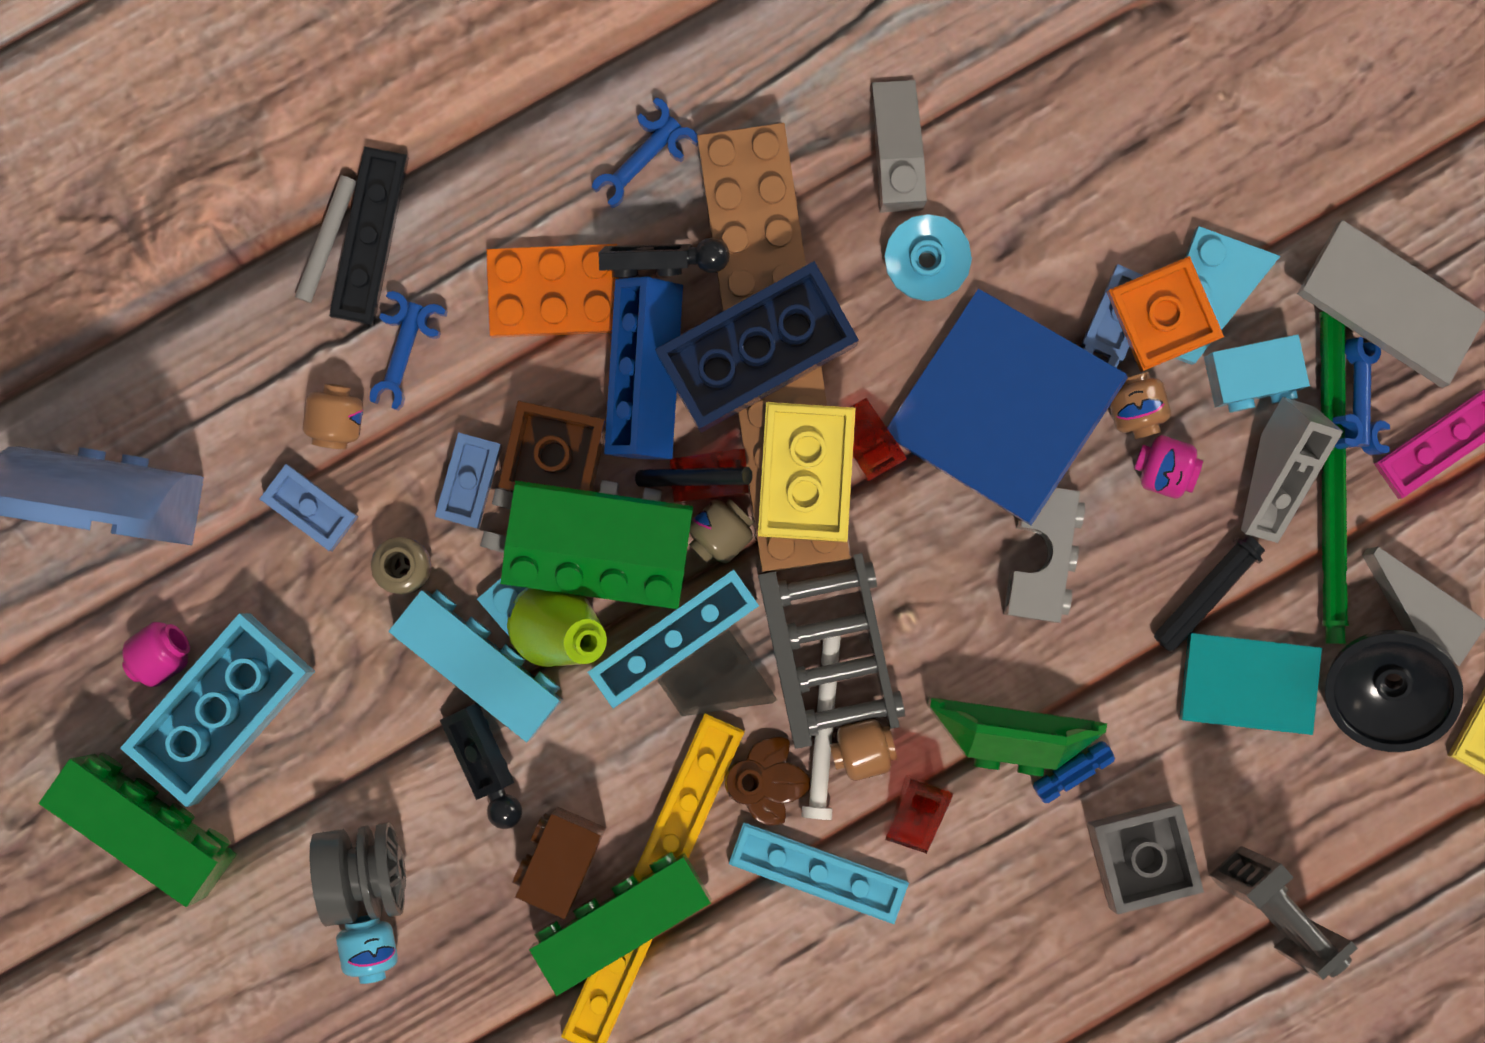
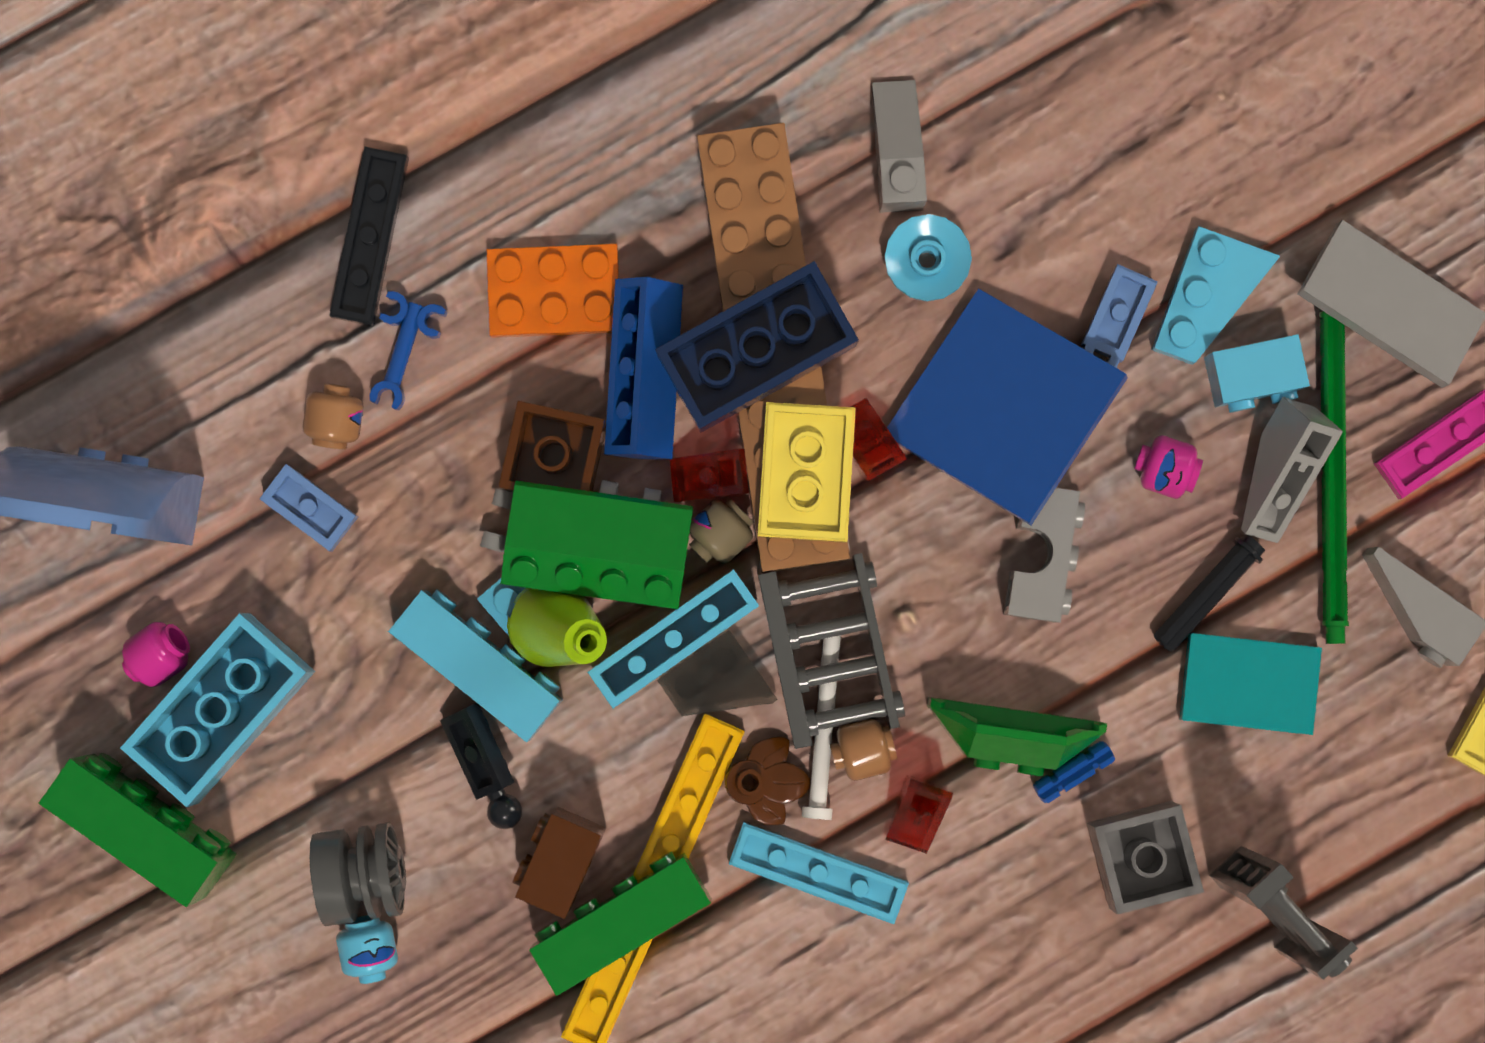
light grey bar [295,175,357,303] -> none
dark tan head [371,537,432,595] -> none
medium blue plate [435,432,502,529] -> none
blue bar [592,97,698,208] -> none
black plate [598,237,730,277] -> none
black bar [635,467,753,487] -> none
orange tile [1106,256,1224,372] -> none
medium nougat head [1110,372,1171,440] -> none
black dish [1325,630,1463,752] -> none
blue bar [1333,337,1390,455] -> none

